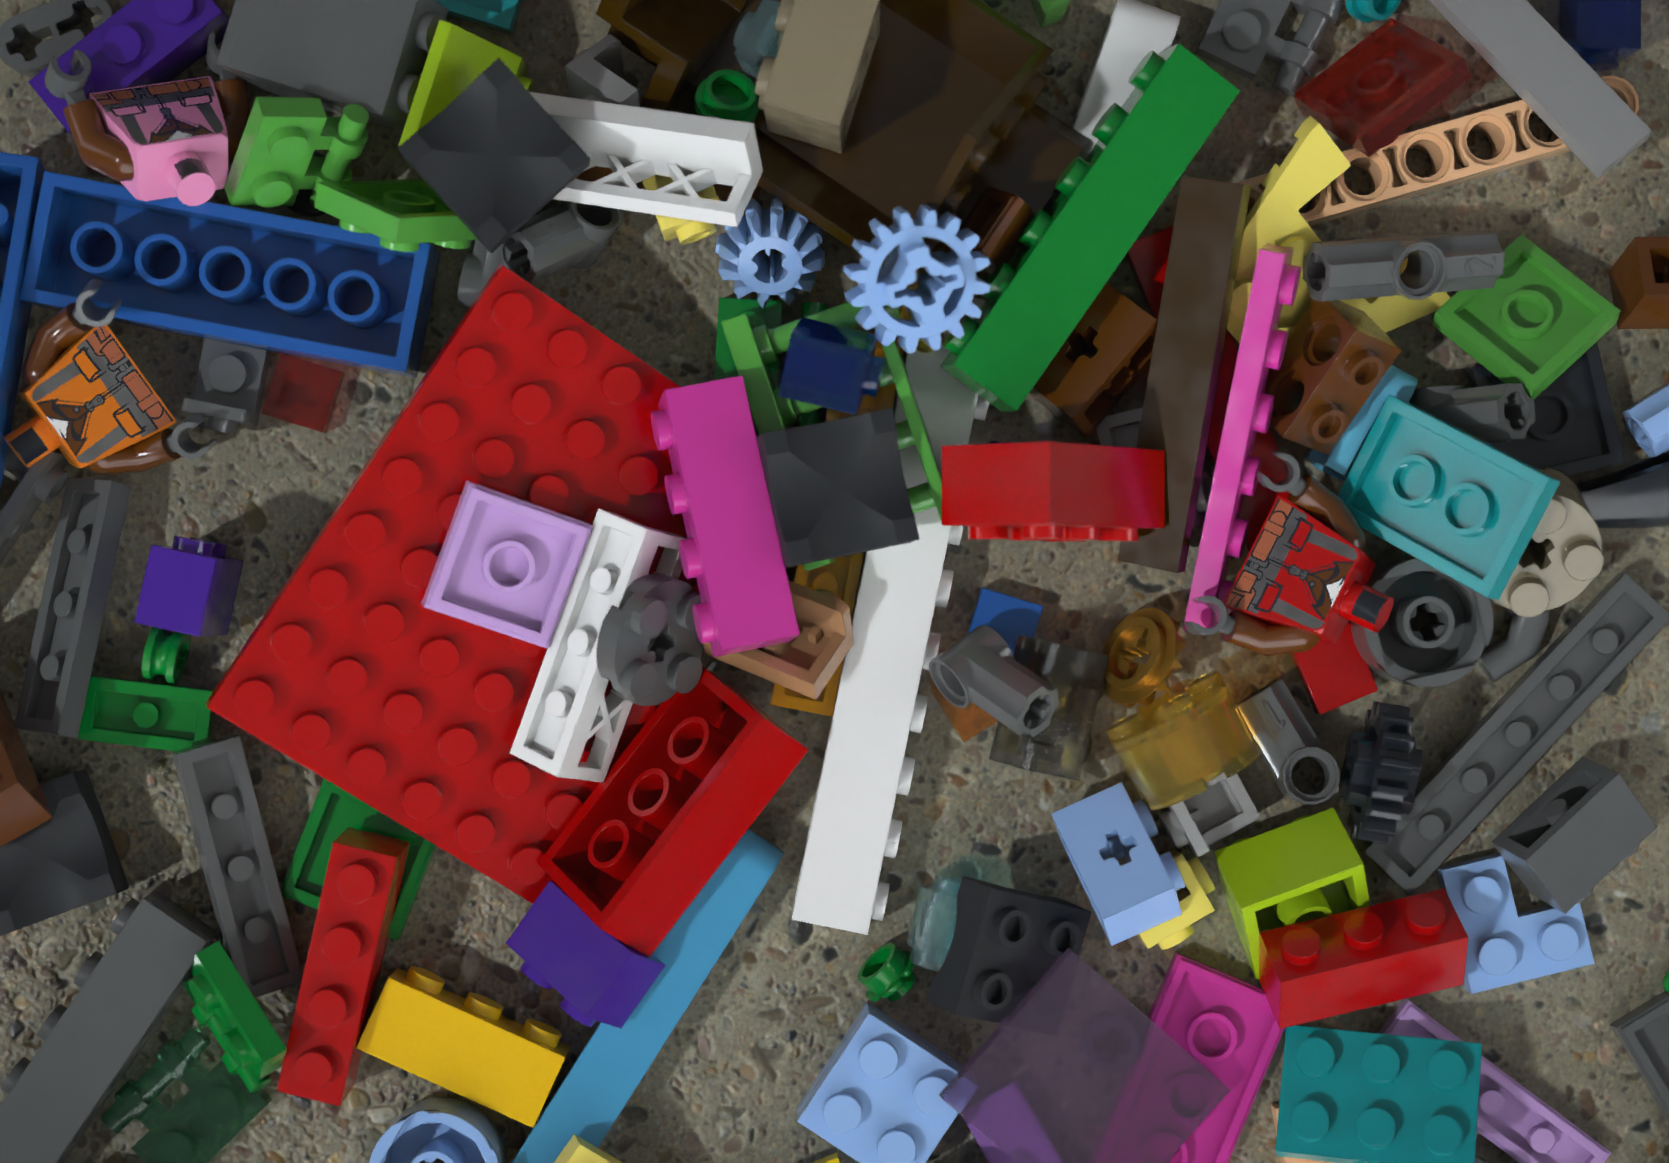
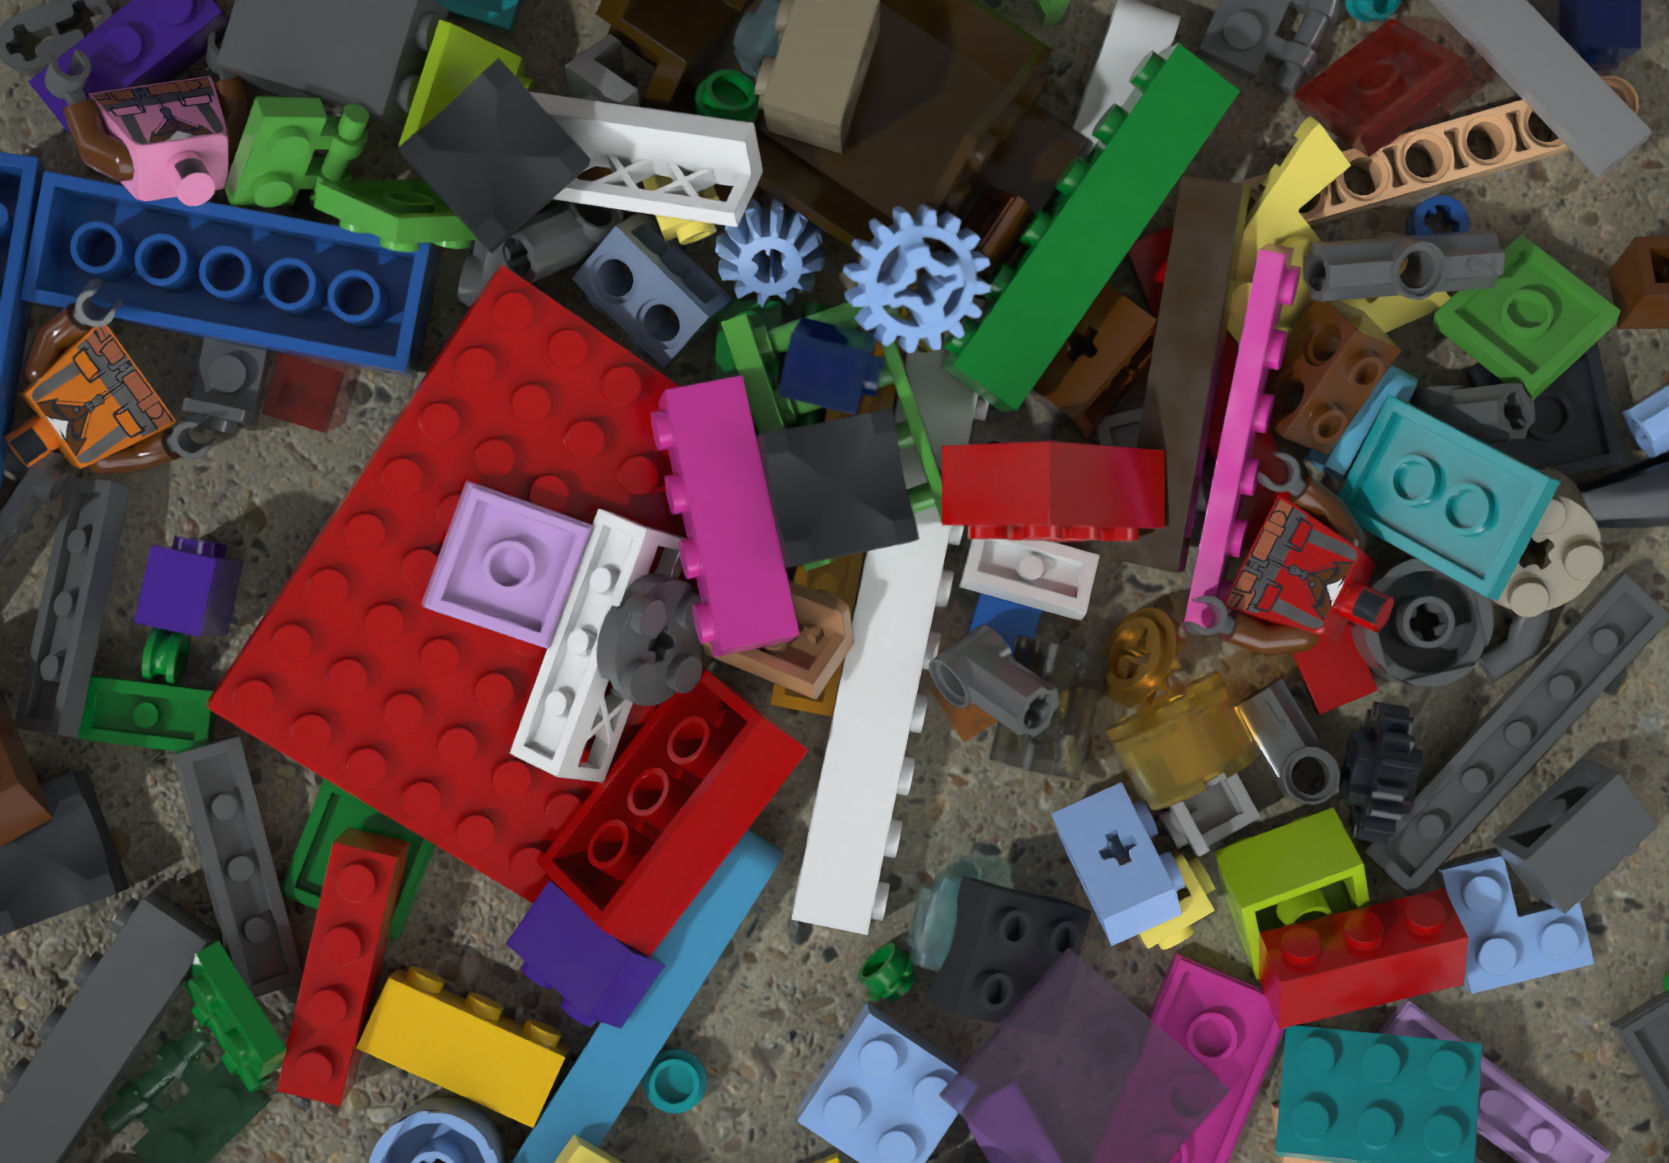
none -> sand blue brick [572,212,733,369]
none -> teal plate [643,1048,707,1114]
none -> white plate [959,539,1100,621]
none -> blue bush [1406,195,1469,236]

